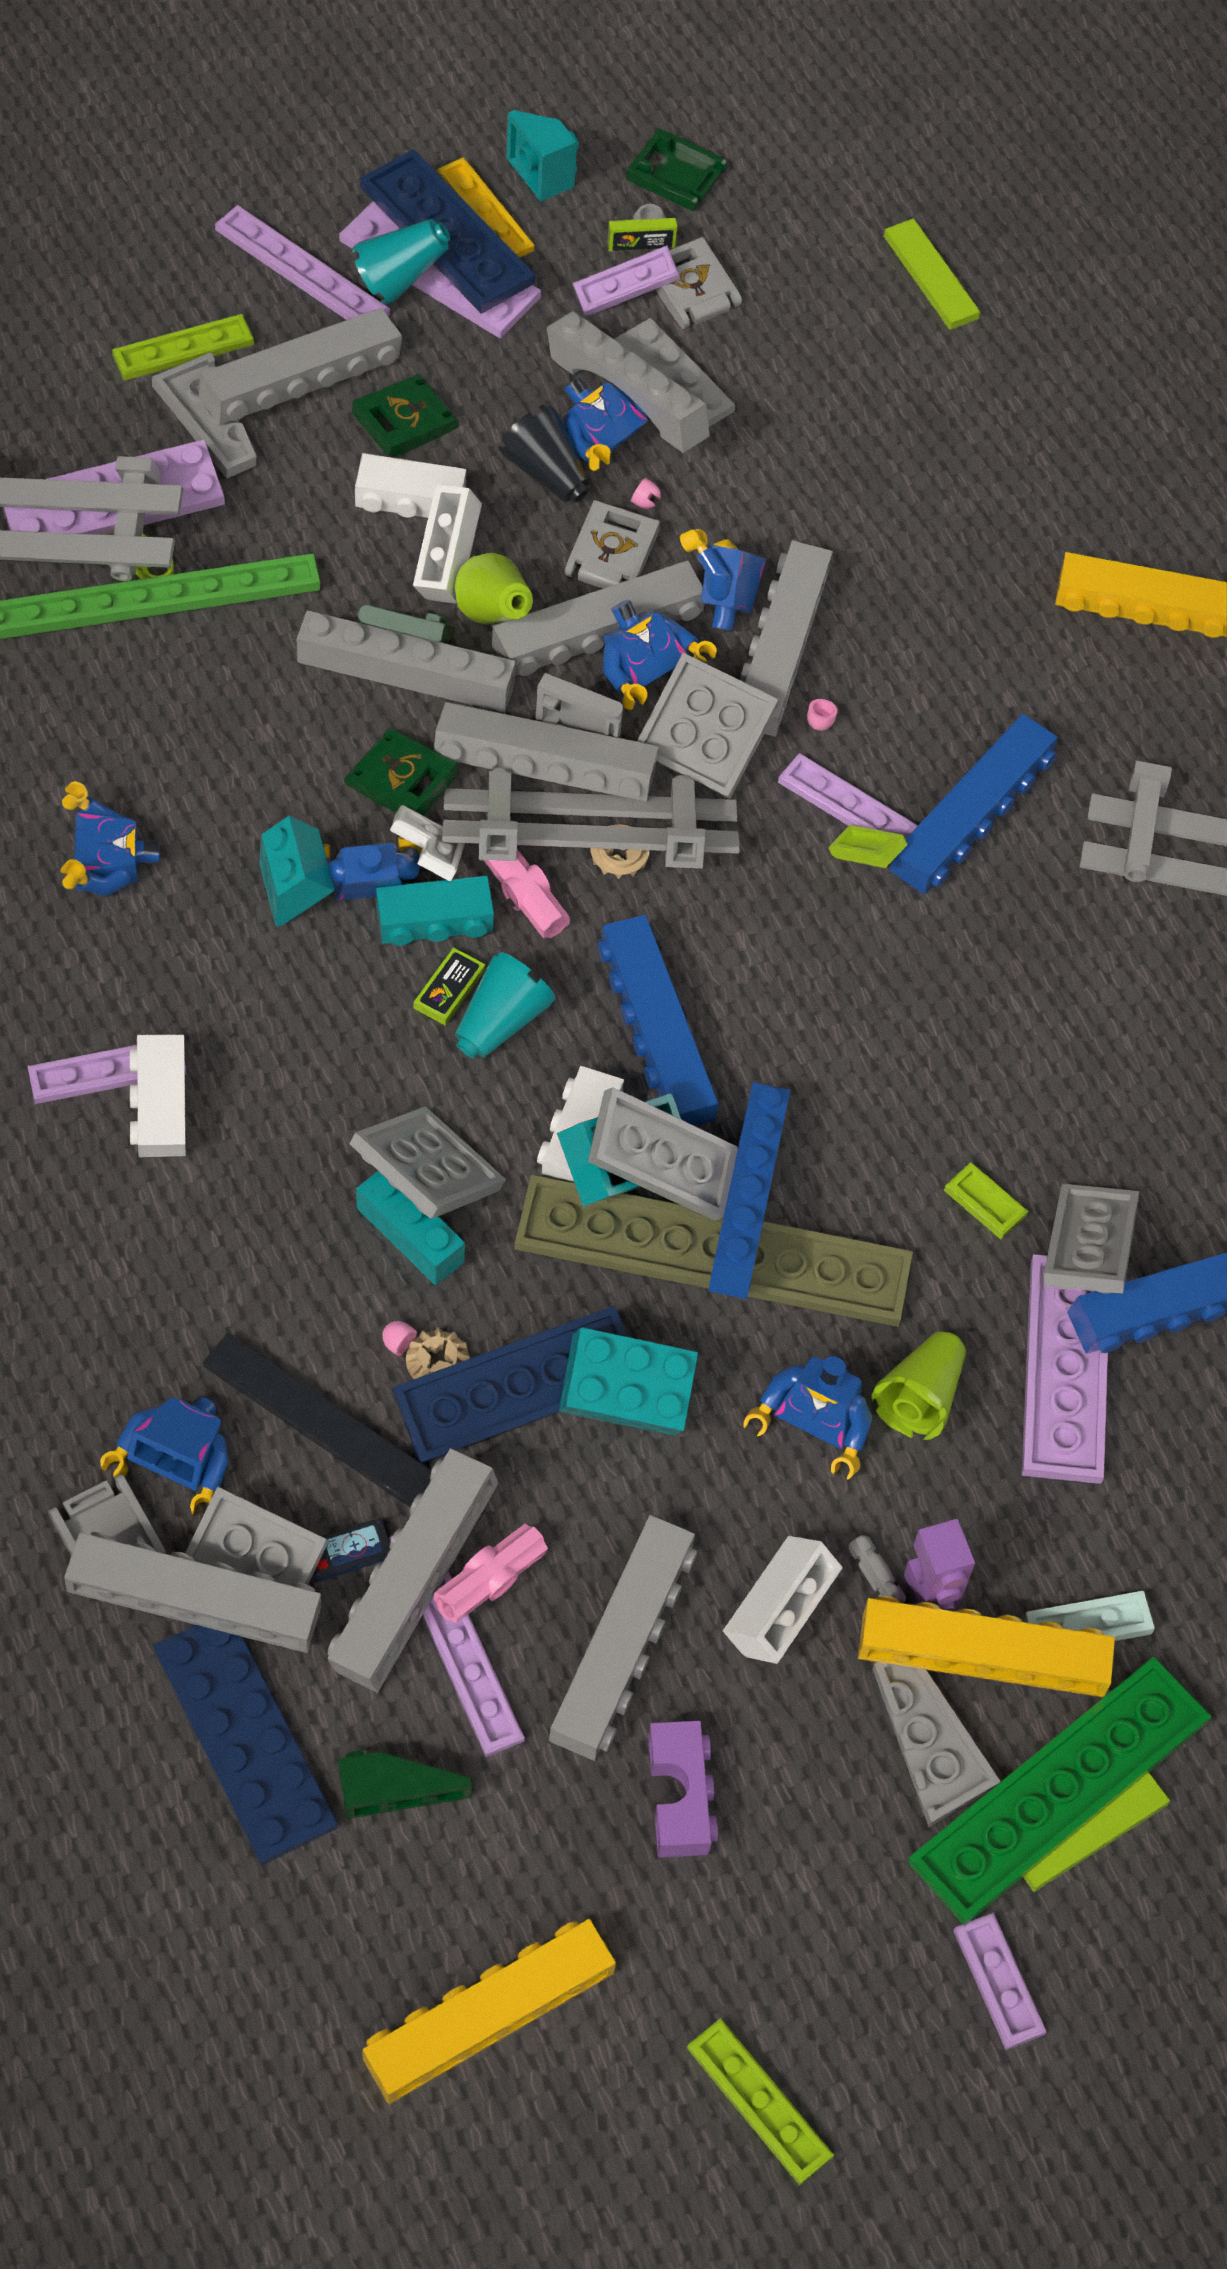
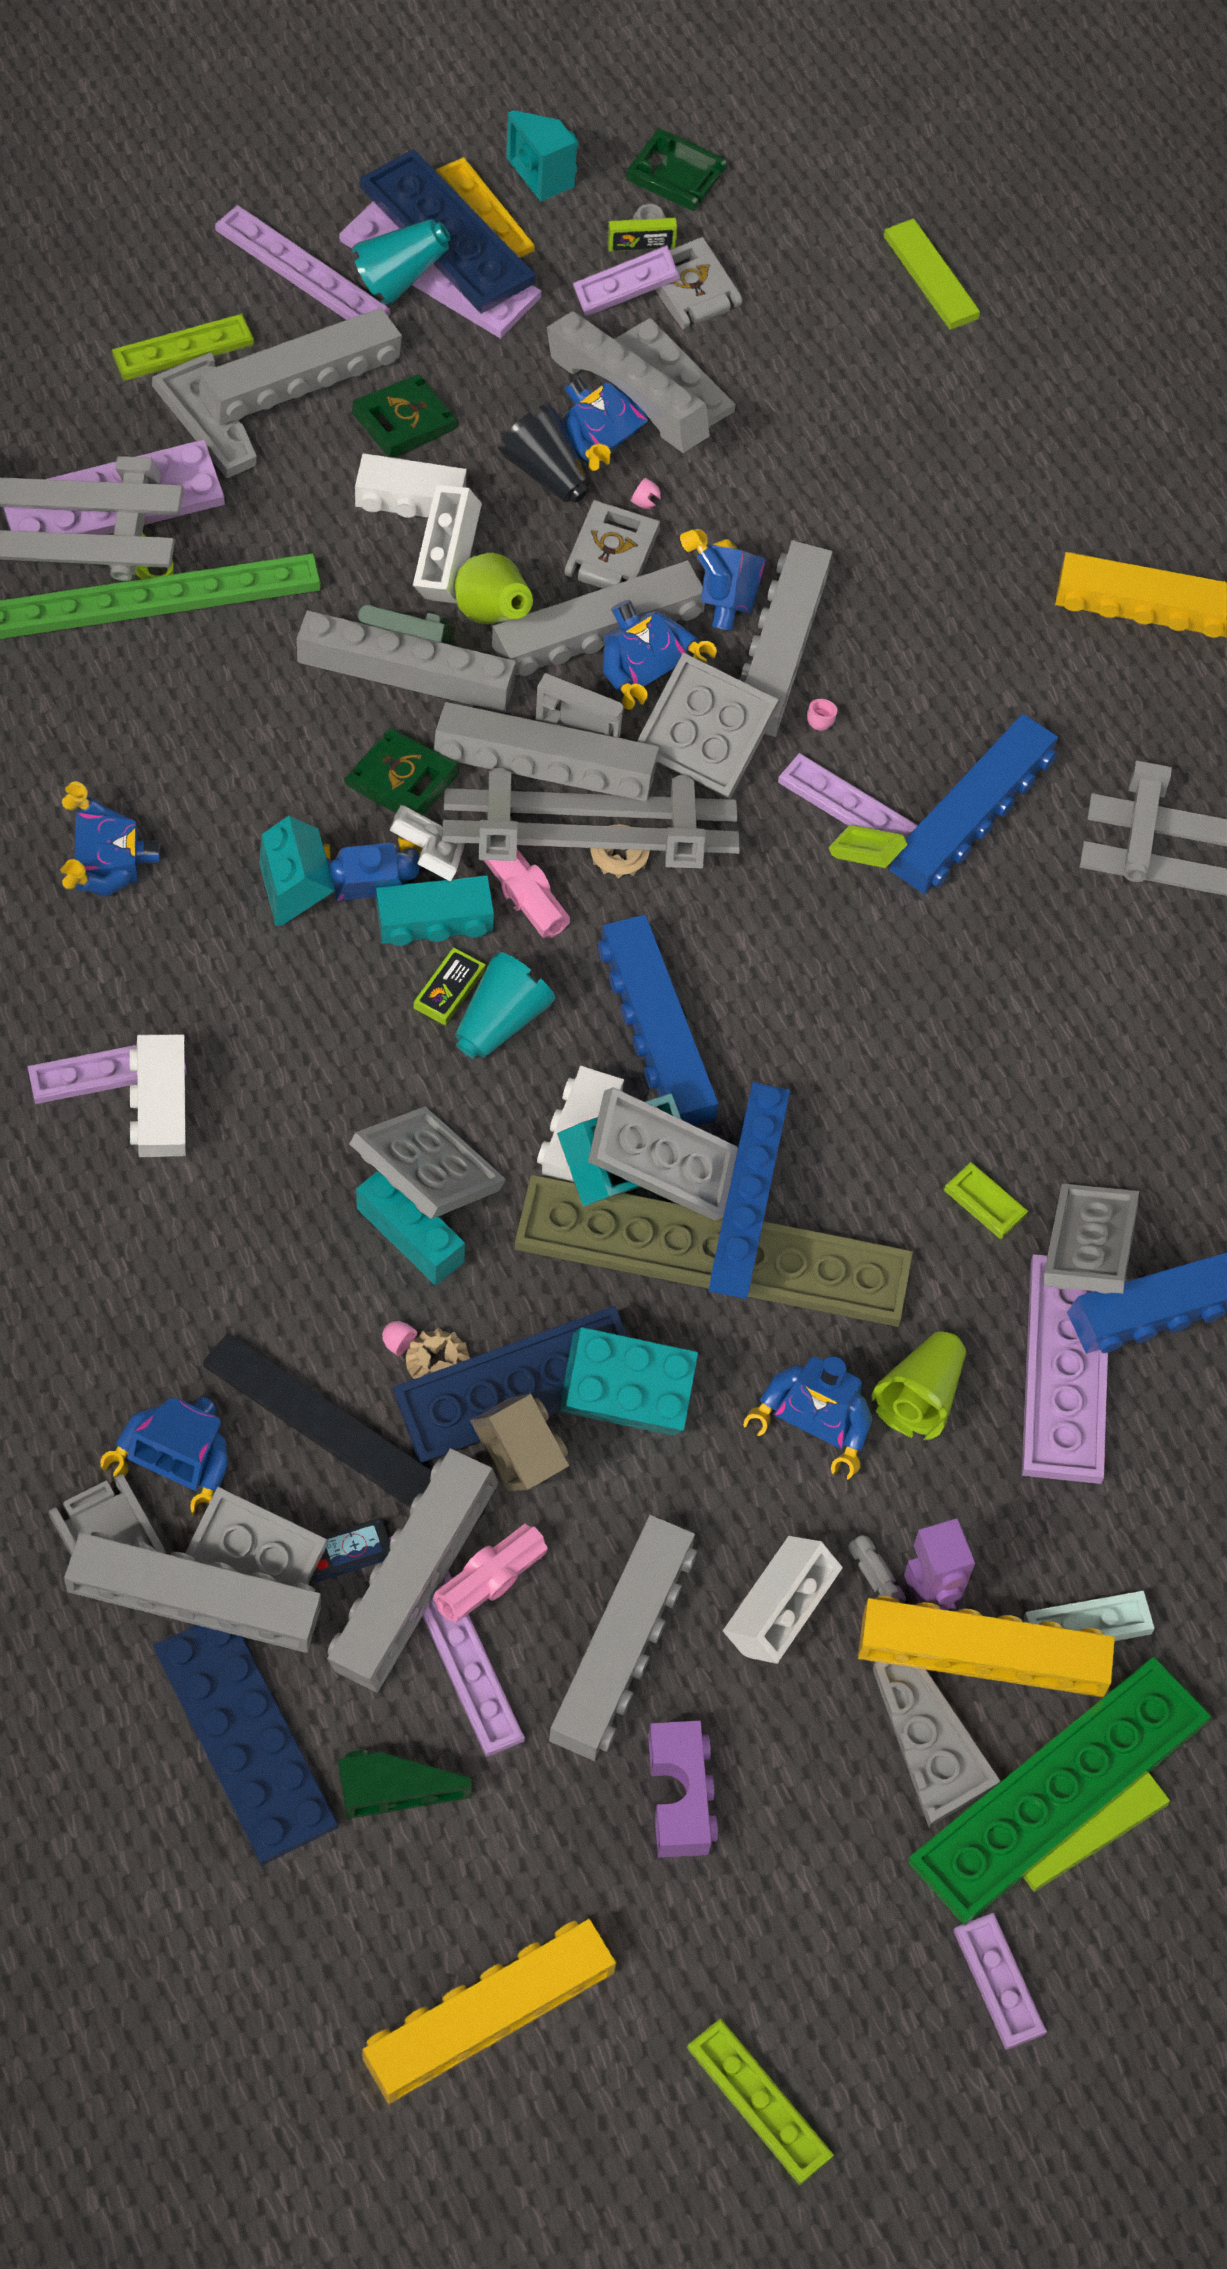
none -> dark tan brick [470,1394,569,1491]

